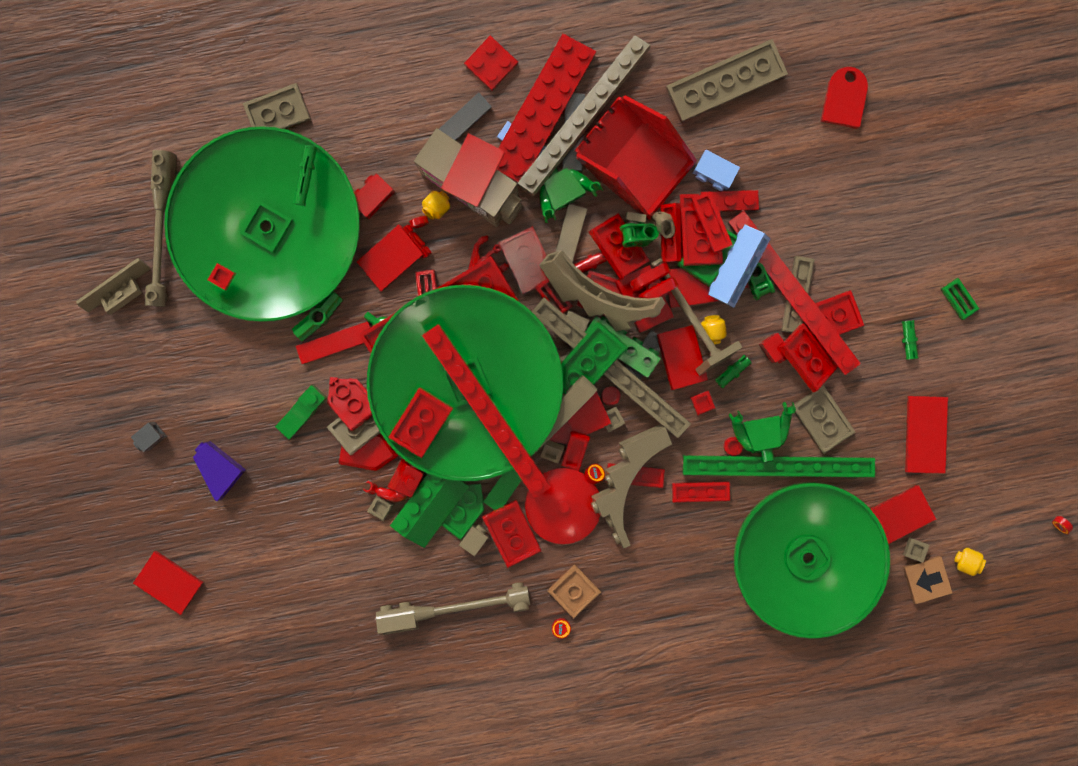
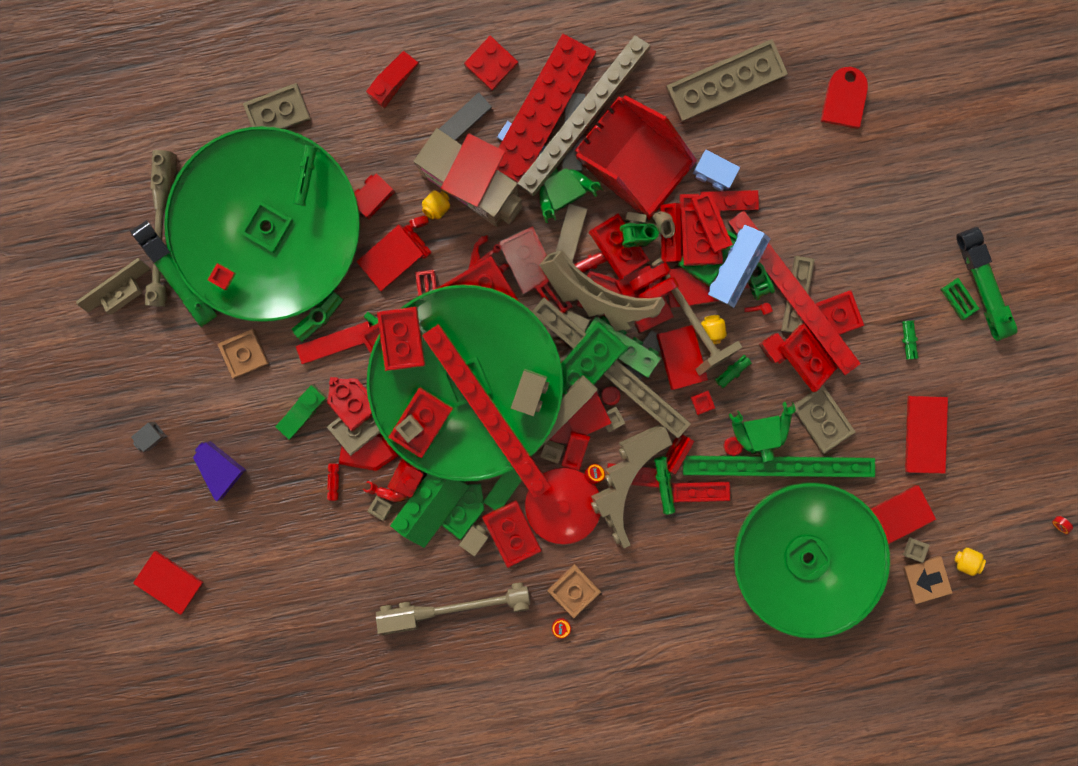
none -> green piece [130,220,217,327]
none -> medium nougat tile [218,329,269,379]
none -> red axle [327,463,339,501]
none -> red slope [366,51,419,109]
none -> red tile [377,307,425,371]
none -> dark tan plate [395,414,424,442]
none -> dark tan brick [511,369,549,416]
none -> green pin [654,456,675,515]
none -> red tile [665,434,695,474]
none -> red hand [744,303,773,315]
none -> green piece [956,227,1018,341]

